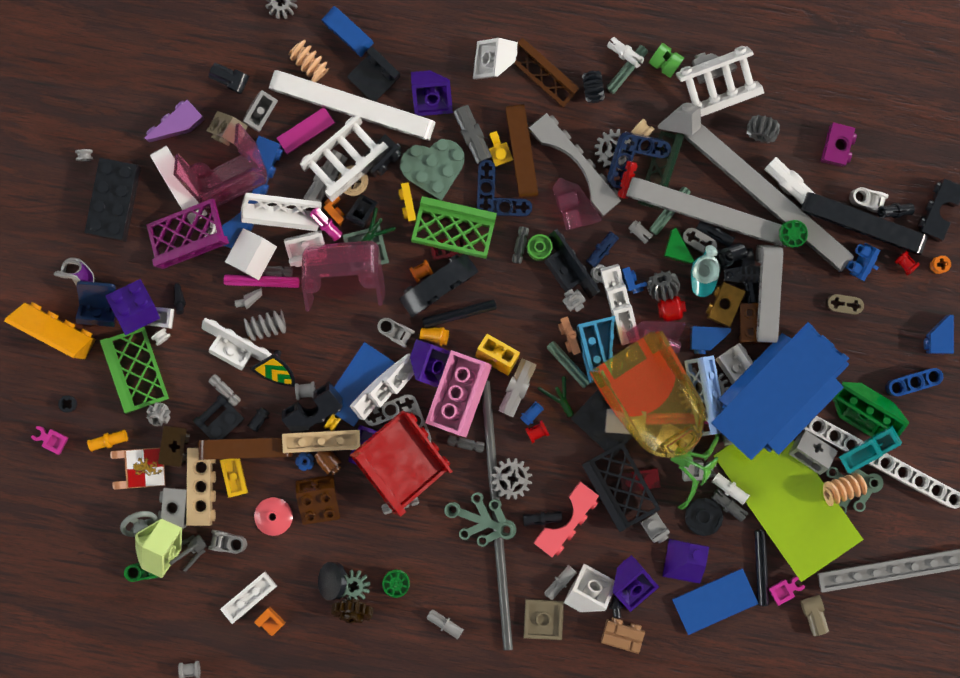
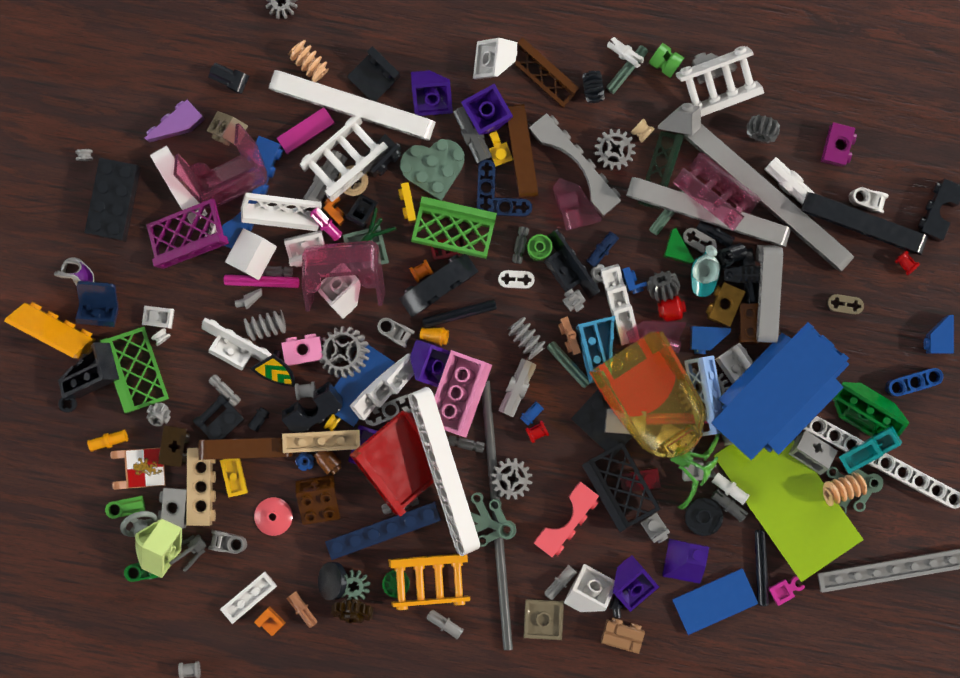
dark pink plate [31,426,68,455] -> none
dark purple brick [105,279,160,335] -> none
black bar [174,283,186,315] -> none
light grey slope [243,90,278,132] -> none
blue beam [321,6,374,57] -> none
yellow brick [475,334,520,376] -> none
black pin [523,511,562,527] -> none
dark green plant [537,376,574,418] -> none
dark blue beam [607,132,671,188] -> none
red axle [618,161,638,199] -> none
light grey pin [628,220,653,244] -> none
green wheel [779,220,808,248] -> none
dark tan piece [800,595,829,636] -> none
blue hips [846,243,881,281] -> none
black pin [877,203,915,218] -> none
orange bush [930,256,951,274] -> none
none -> black wedge [58,342,119,399]
none -> bright green piece [105,496,146,519]
none -> bright pink brick [281,334,323,366]
none -> nougat axle [286,591,317,628]
none -> slope [315,262,361,319]
none -> light grey gear [319,326,370,378]
none -> dark blue brick [325,501,441,560]
none -> light orange fence [388,554,470,610]
none -> white beam [408,387,480,556]
none -> dark purple slope [461,83,513,135]
none -> white beam [498,270,535,289]
none -> light grey piece [507,317,545,360]
none -> clear pink fence [673,152,761,231]

